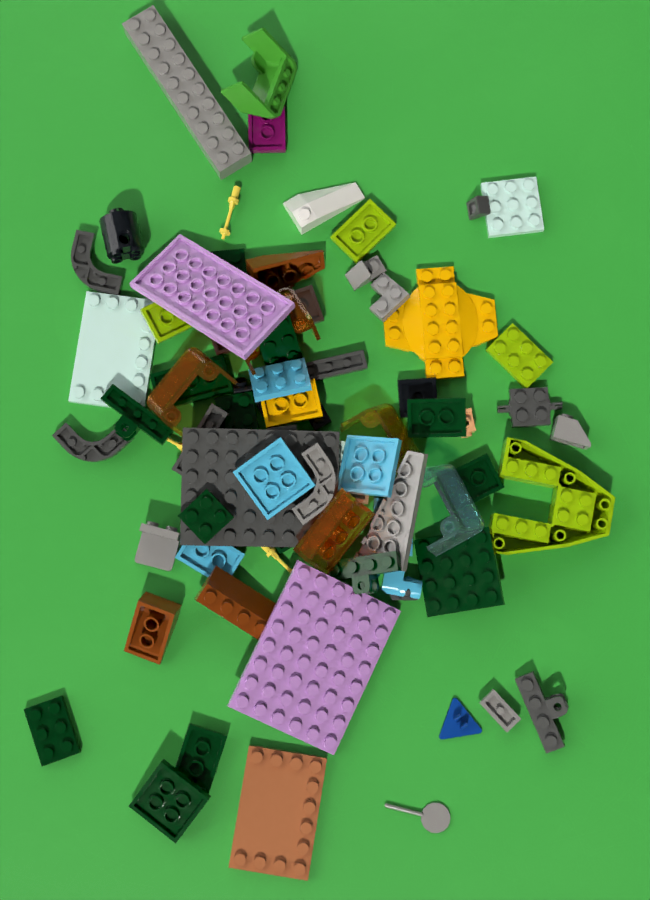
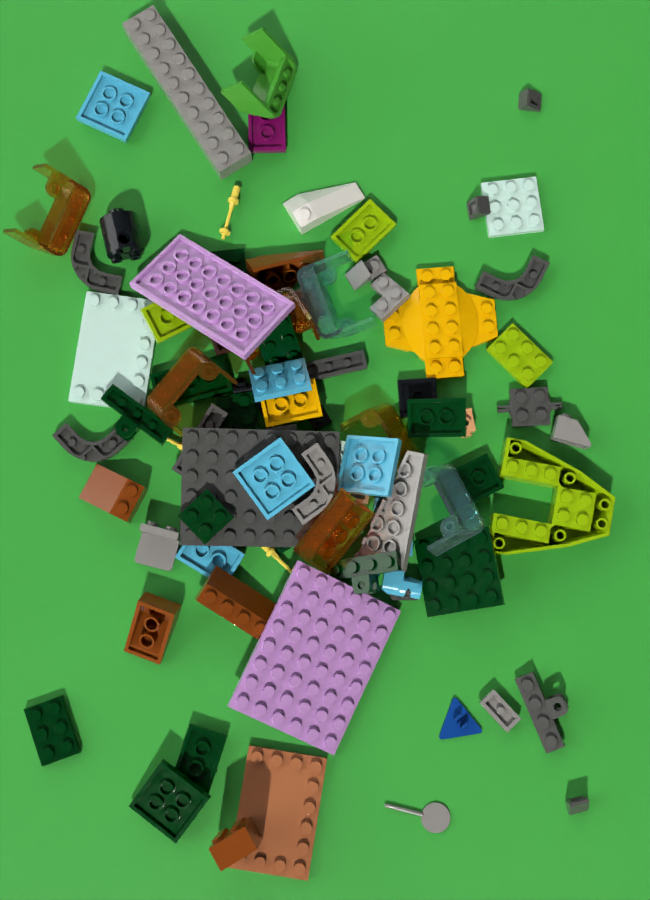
none -> clear orange windscreen [3,164,91,256]
none -> medium azure plate [76,71,151,143]
none -> dark orange slope [79,464,148,523]
none -> dark orange brick [209,817,263,871]
none -> clear light blue windscreen [297,250,376,339]
none -> dark grey plate [474,255,550,301]
none -> dark grey slope [518,88,542,112]
none -> dark grey slope [565,795,589,815]

